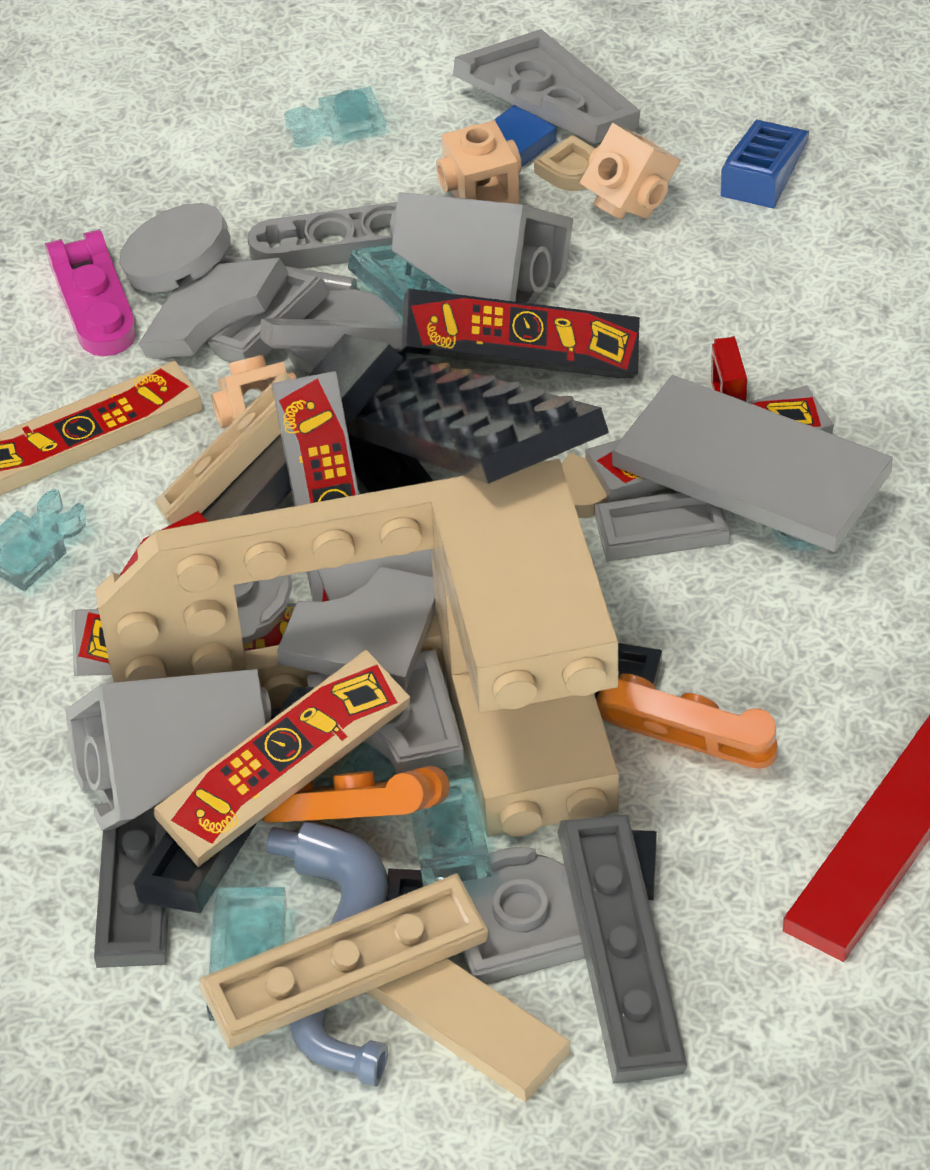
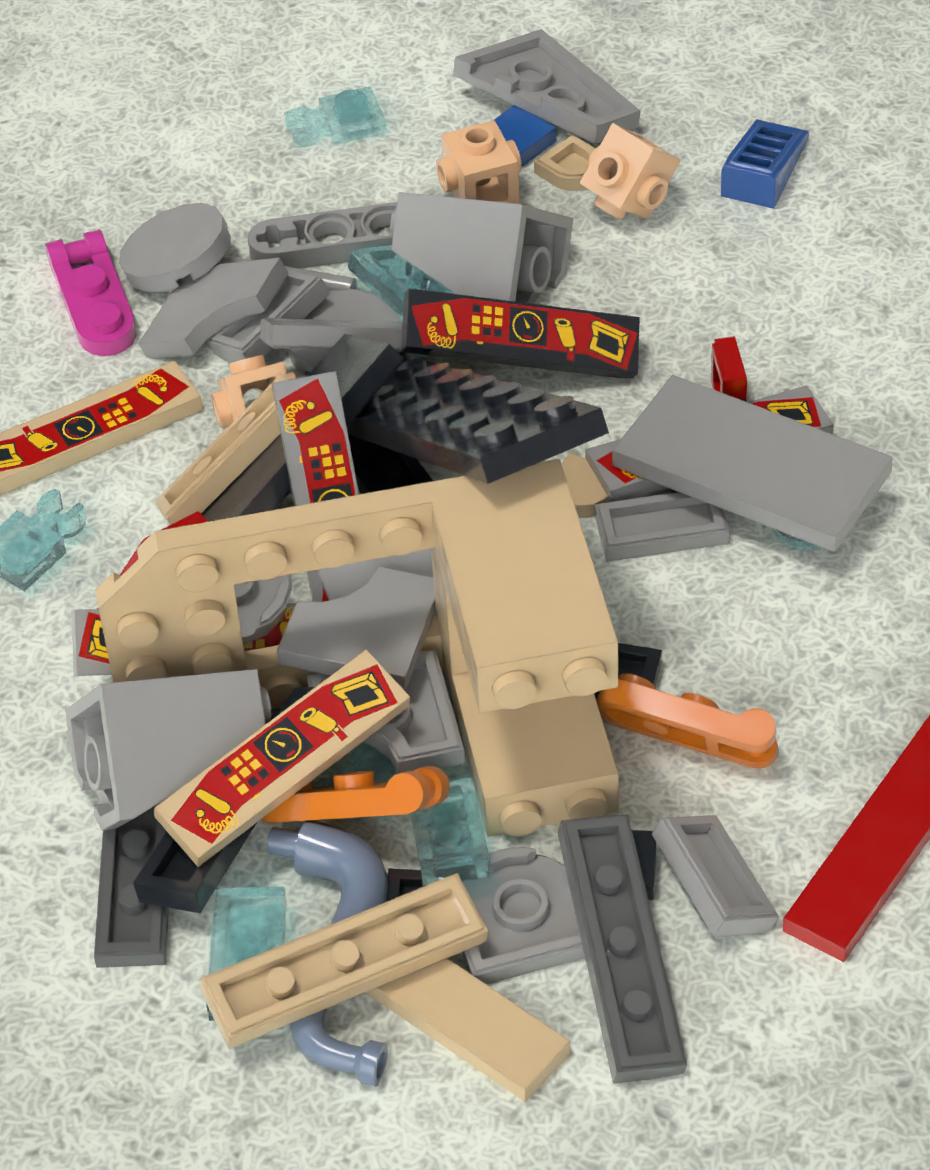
none -> light grey tile [652,815,779,937]

